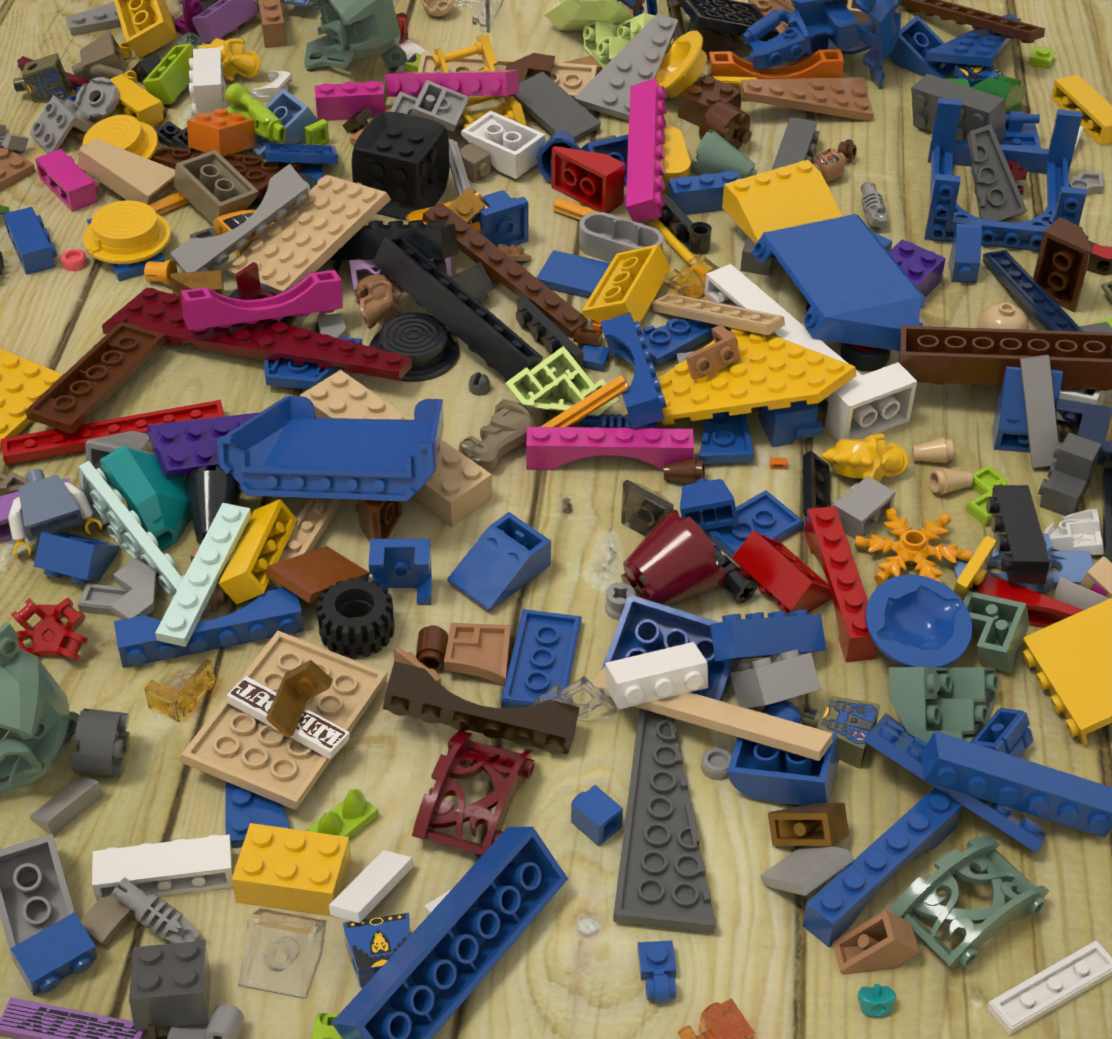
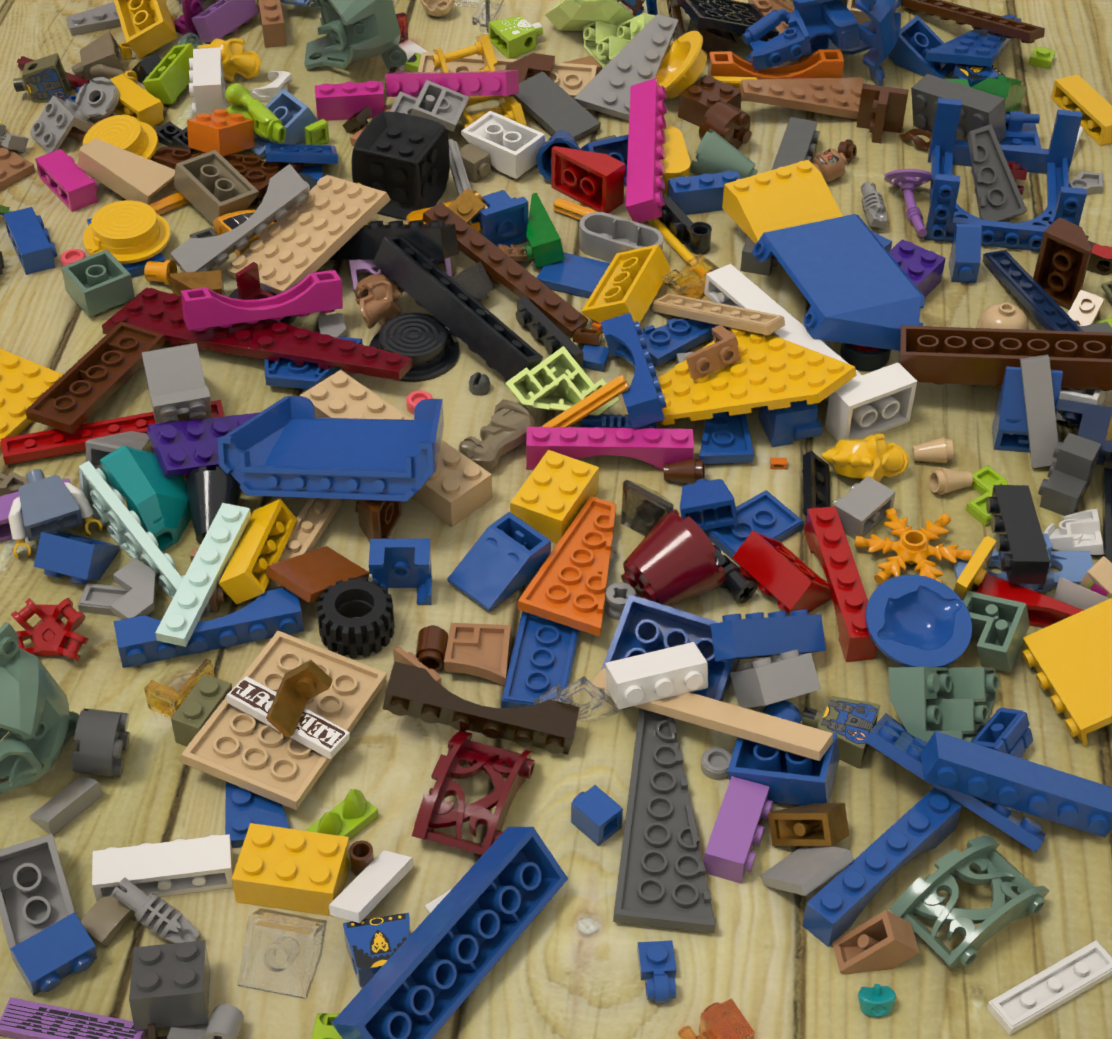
none -> sand green brick [61,249,135,317]
none -> light grey bracket [142,343,212,424]
none -> olive brick [171,674,232,747]
none -> reddish brown hinge [349,840,374,876]
none -> coral tile [406,390,433,415]
none -> lime torso [489,16,543,59]
none -> yellow brick [510,450,599,543]
none -> orange wing [518,496,616,637]
none -> green slope [524,193,565,268]
none -> medium lavender brick [704,776,773,884]
none -> reddish brown bracket [856,84,909,144]
none -> medium lavender dish [884,169,932,237]
none -> reddish brown piece [899,128,932,151]
none -> tan bracket [1068,290,1105,326]

